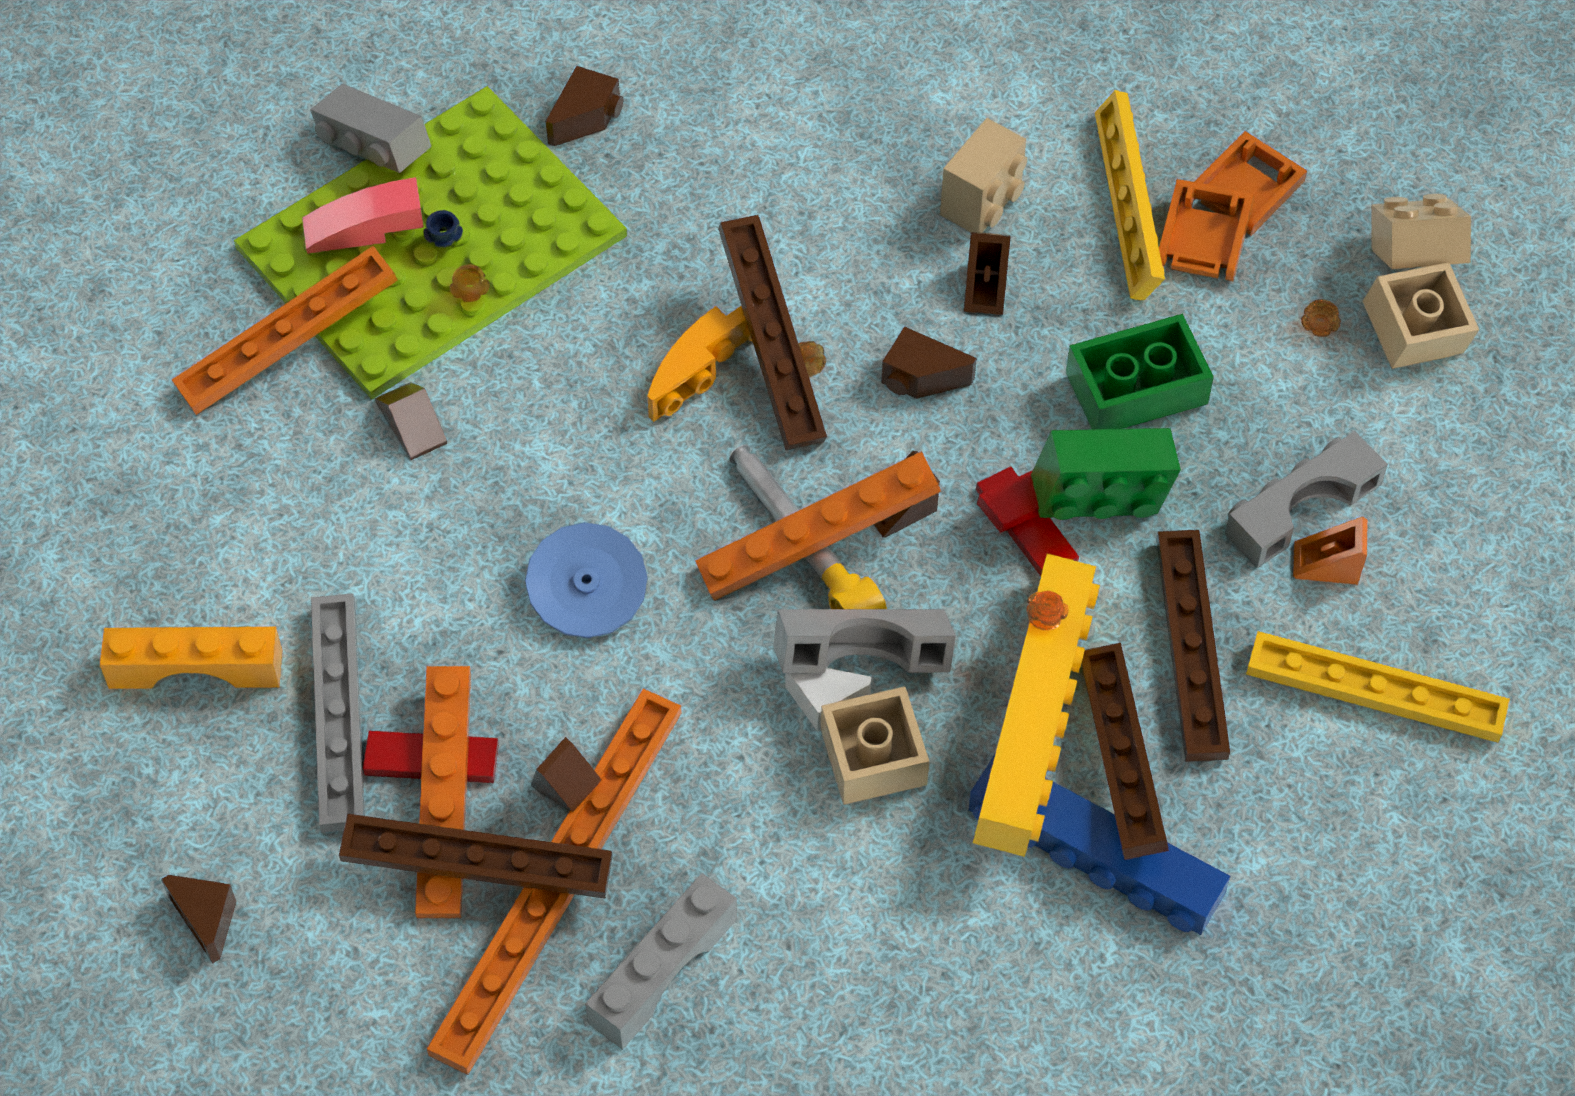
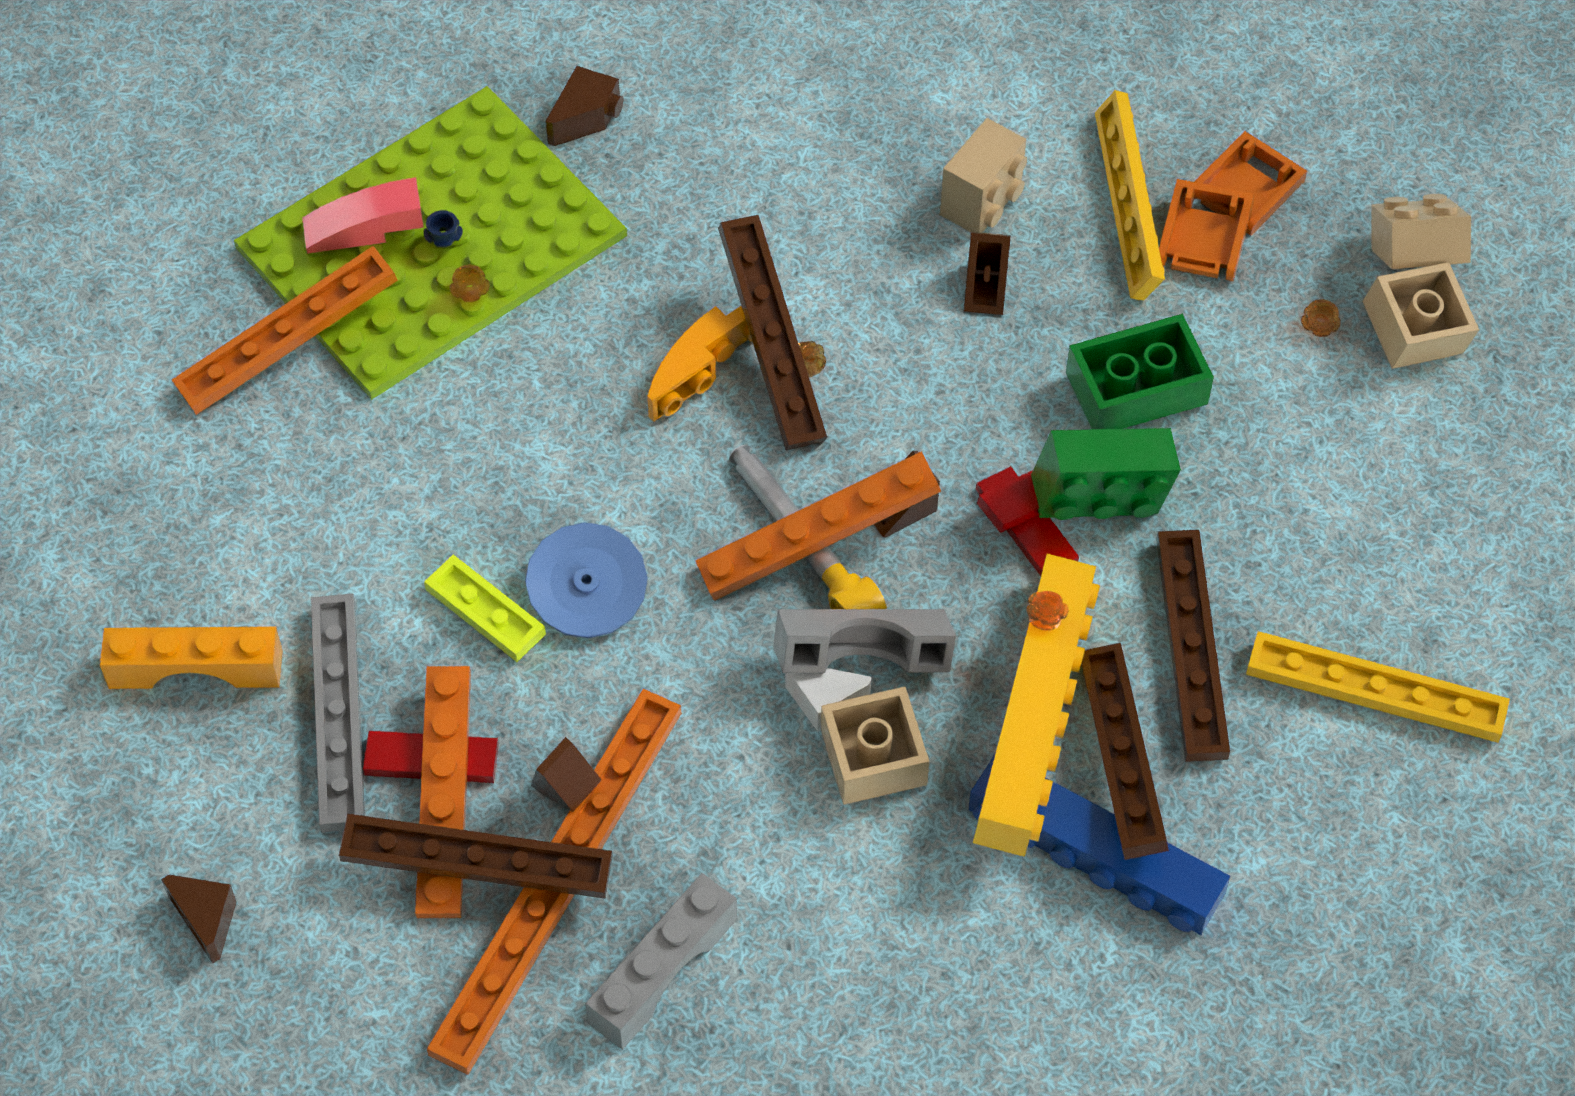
light grey brick [310,84,432,173] -> none
slope [374,382,447,460] -> none
reddish brown slope [881,326,977,399] -> none
light grey arch [1225,431,1388,568] -> none
orange slope [1293,516,1368,585] -> none
none -> neon yellow plate [424,554,546,662]

